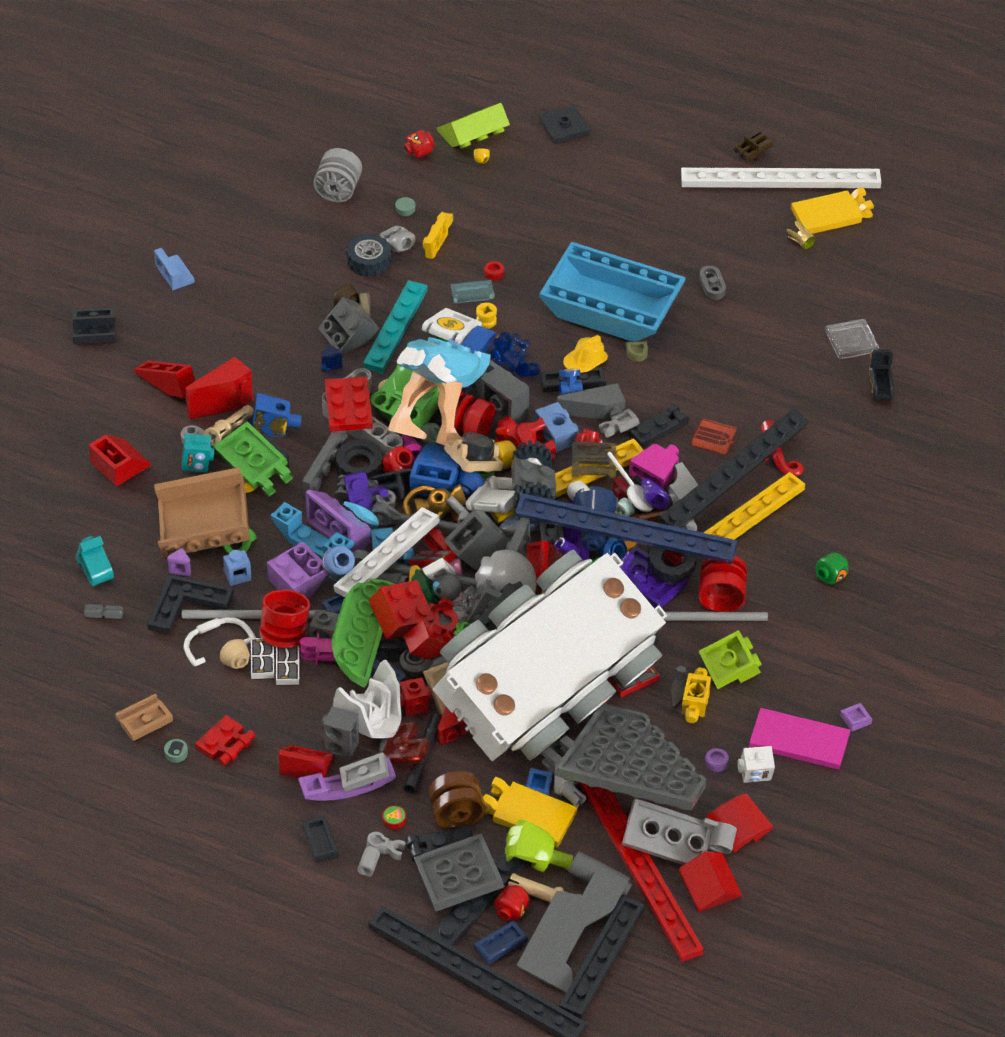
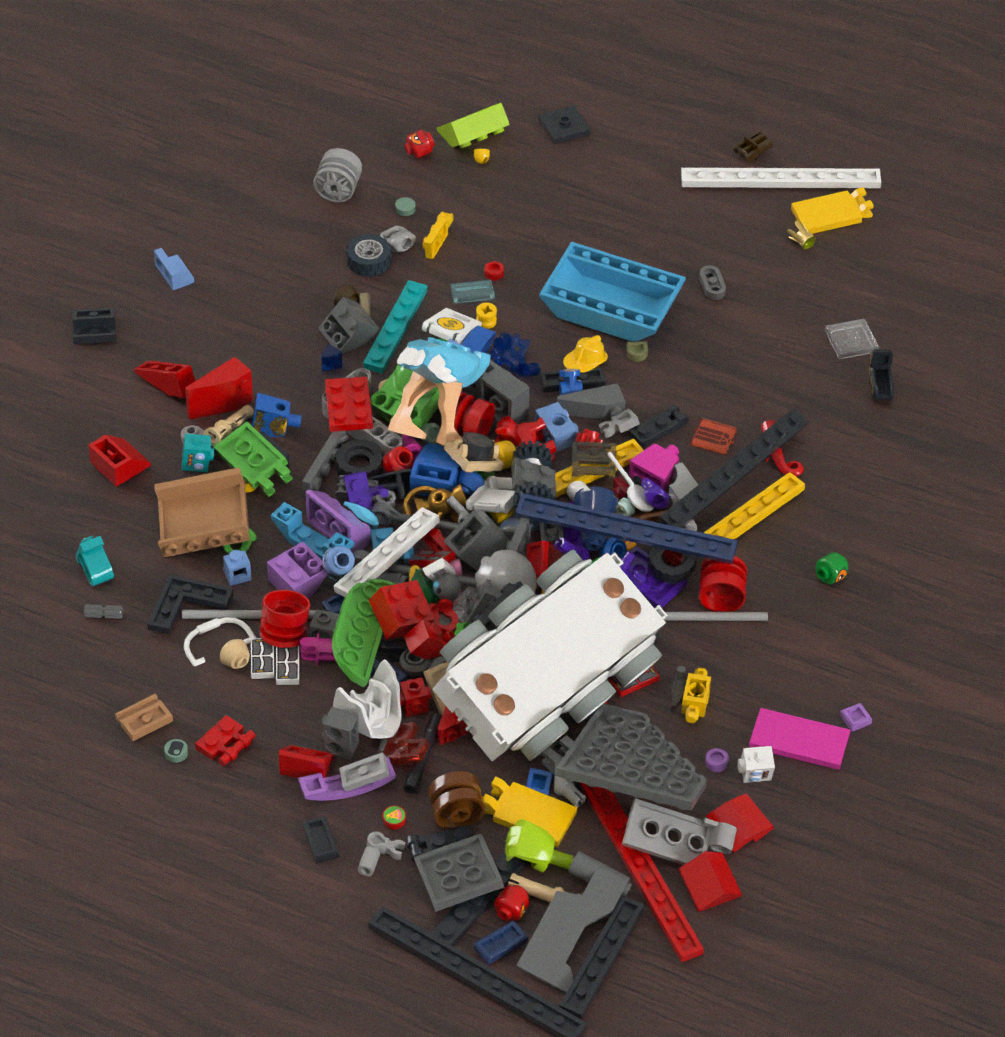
medium lavender slope [167,548,191,576] -> none
lime plate [699,630,762,689] -> none

